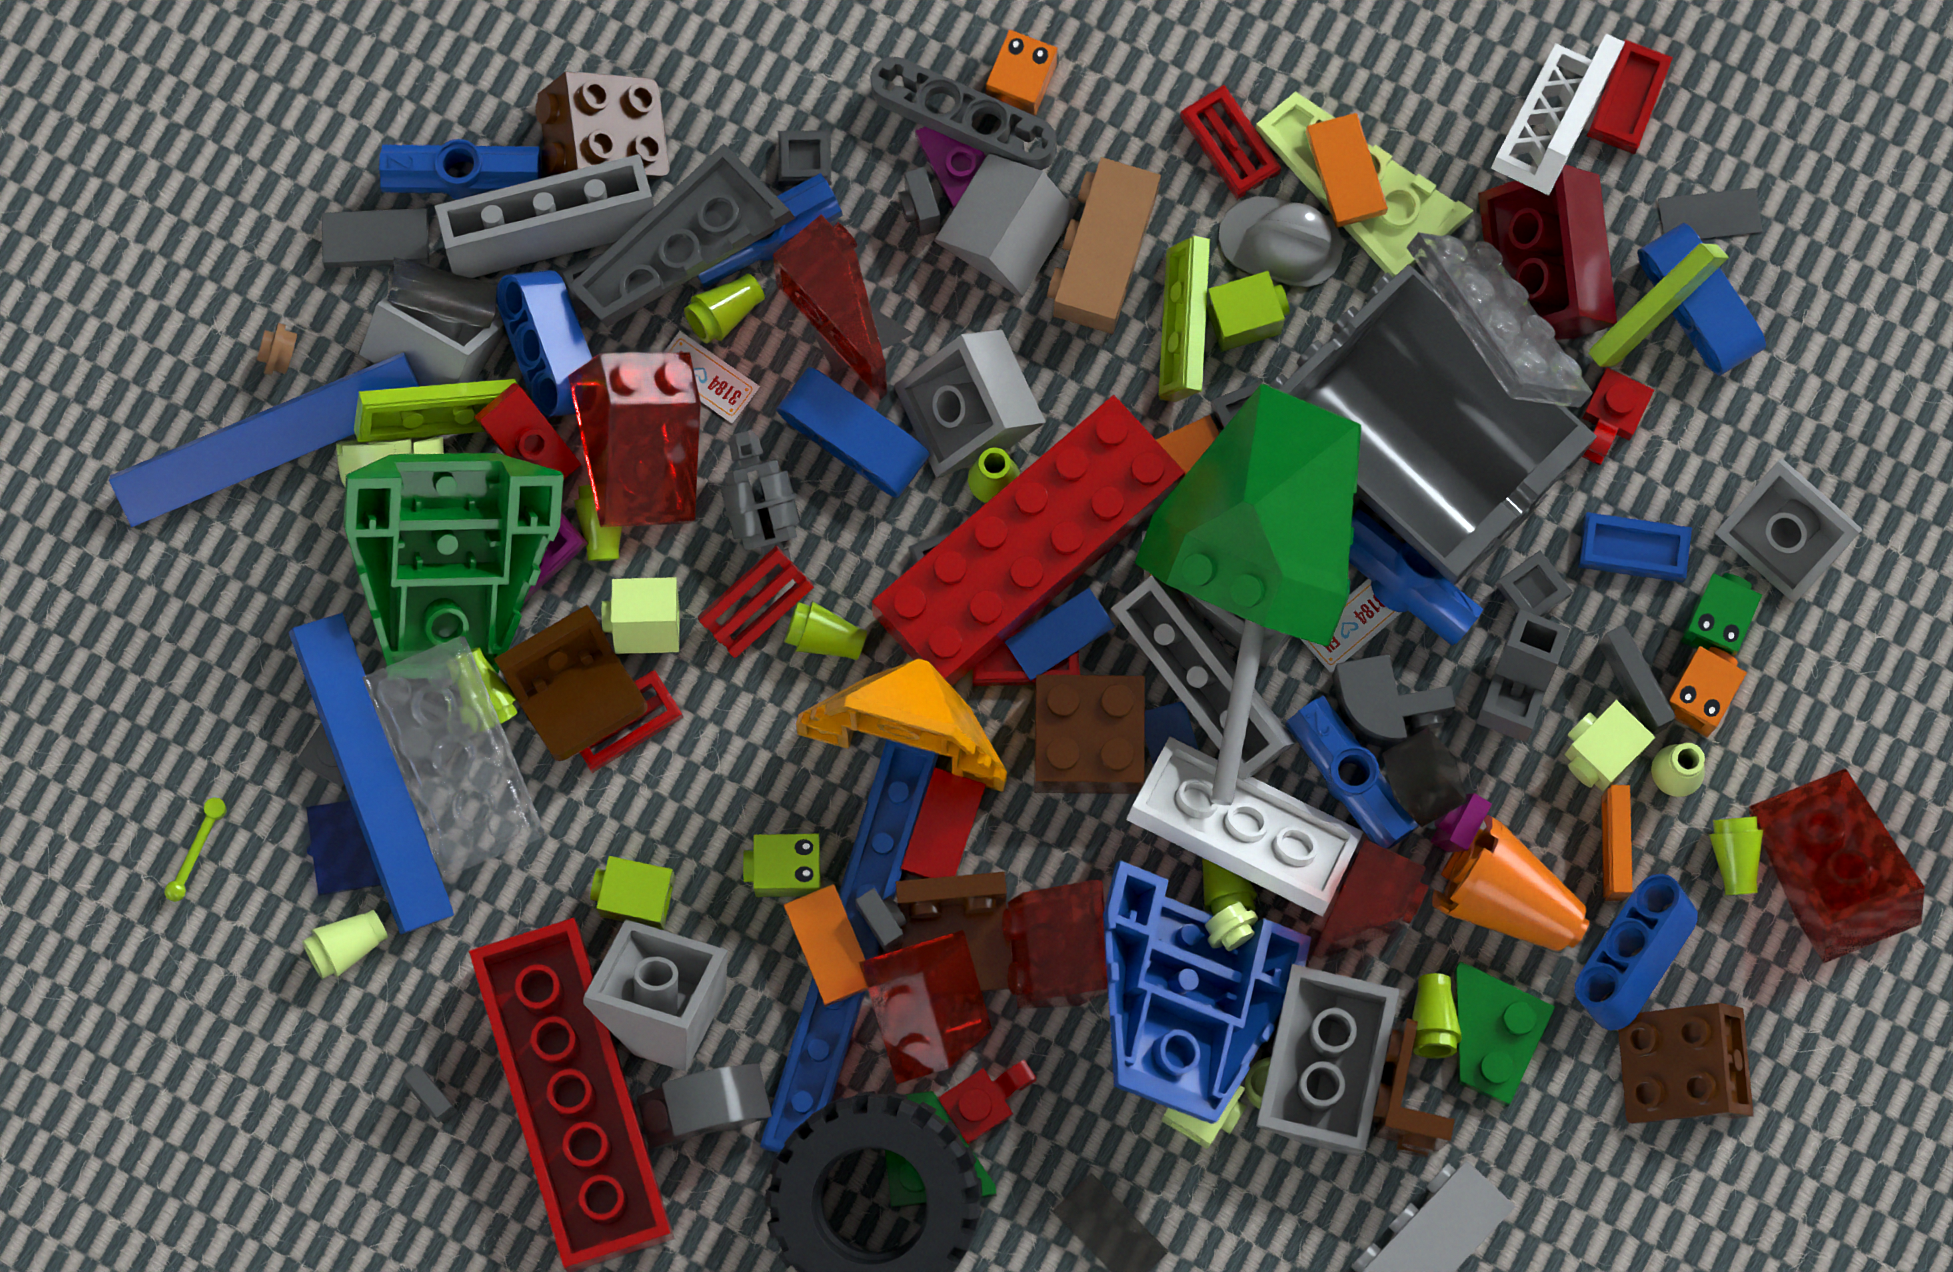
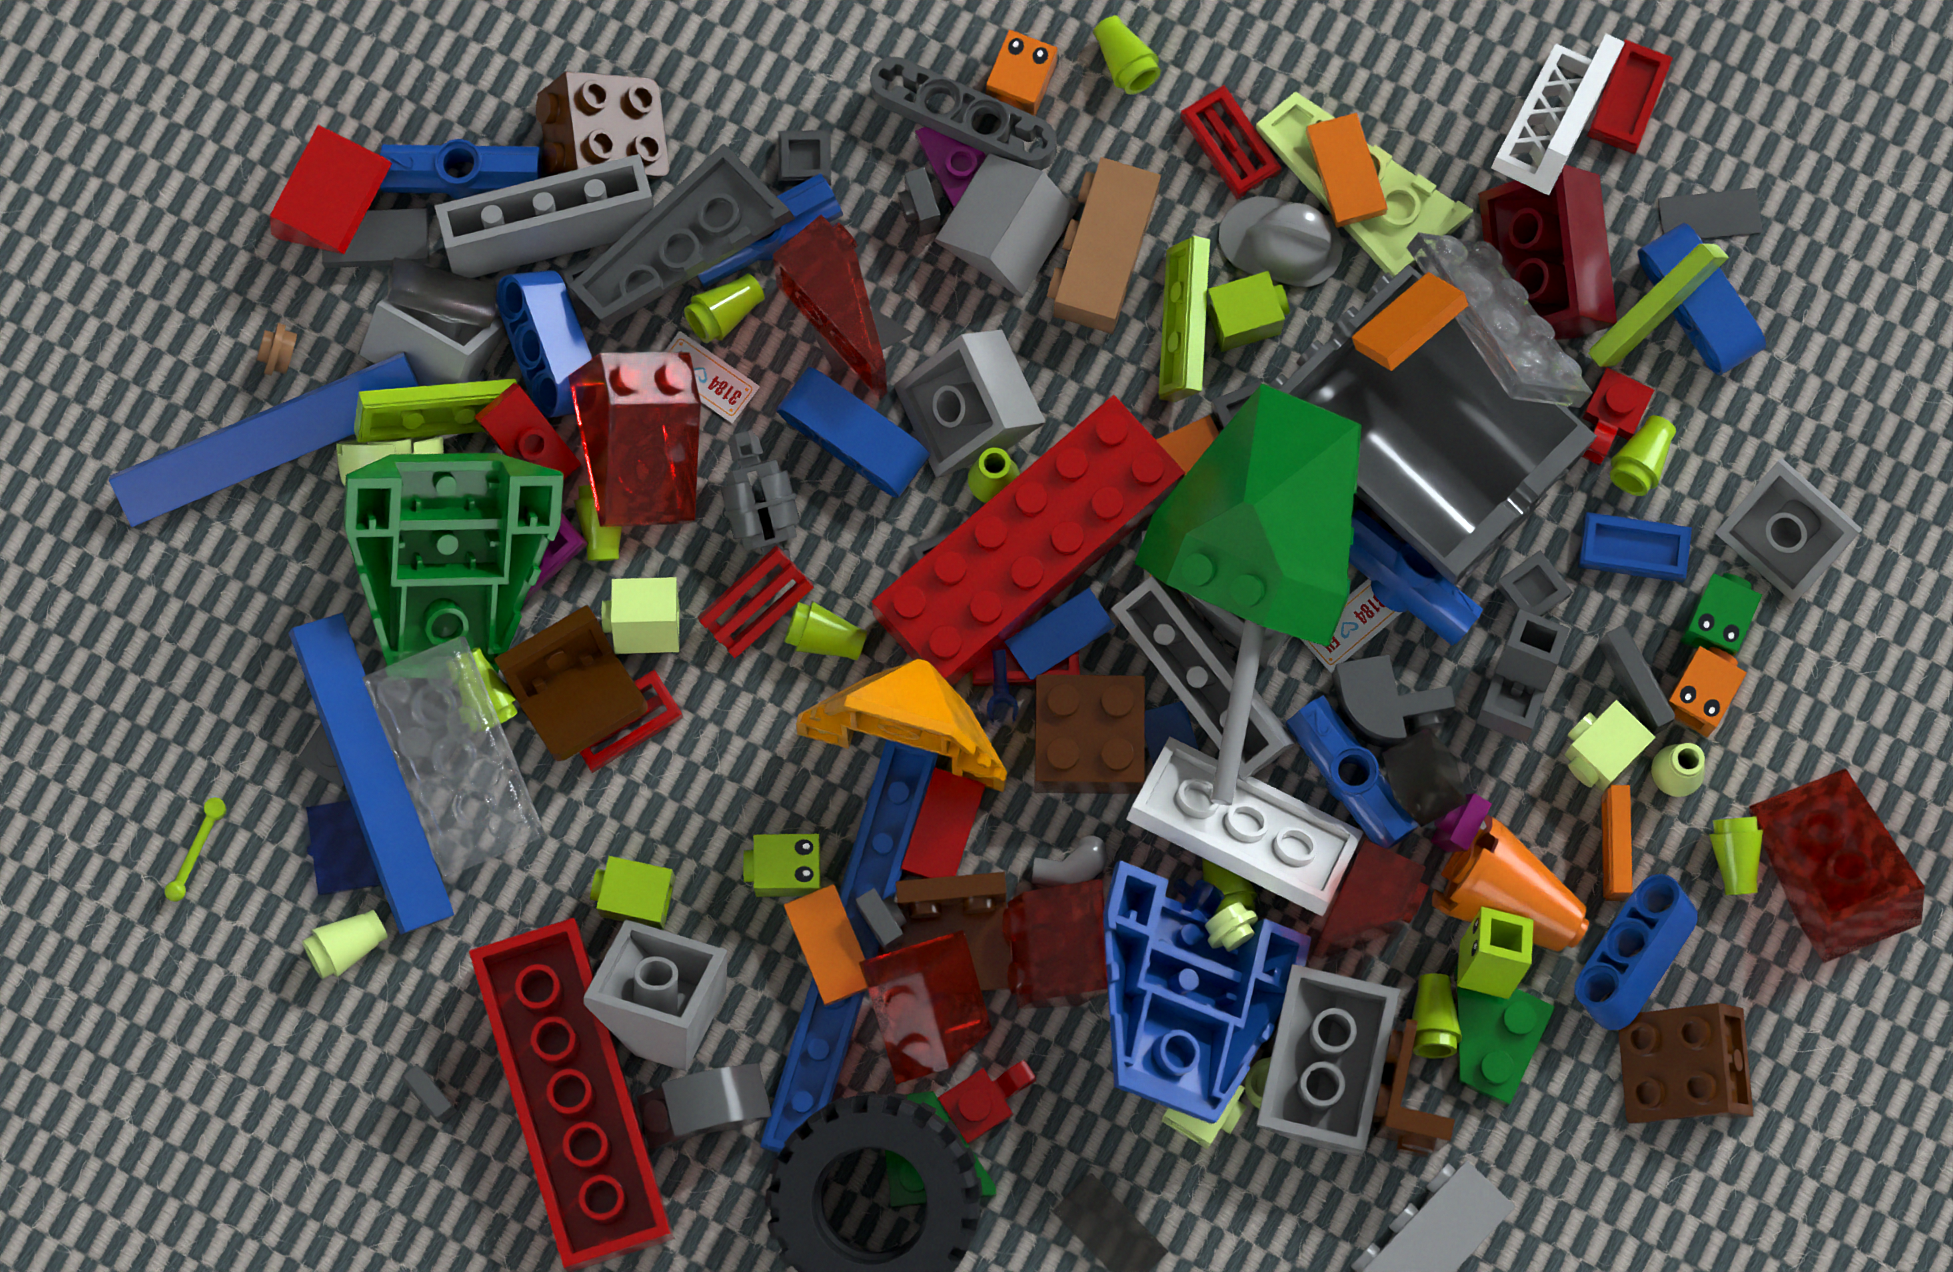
none -> red slope [270,124,392,254]
none -> clear blue hand [986,649,1019,725]
none -> light grey arm [1031,836,1108,890]
none -> lime cone [1093,15,1161,95]
none -> clear blue hand [1174,879,1225,920]
none -> orange tile [1352,272,1468,371]
none -> lime brick [1457,906,1534,999]
none -> lime cone [1609,415,1676,496]

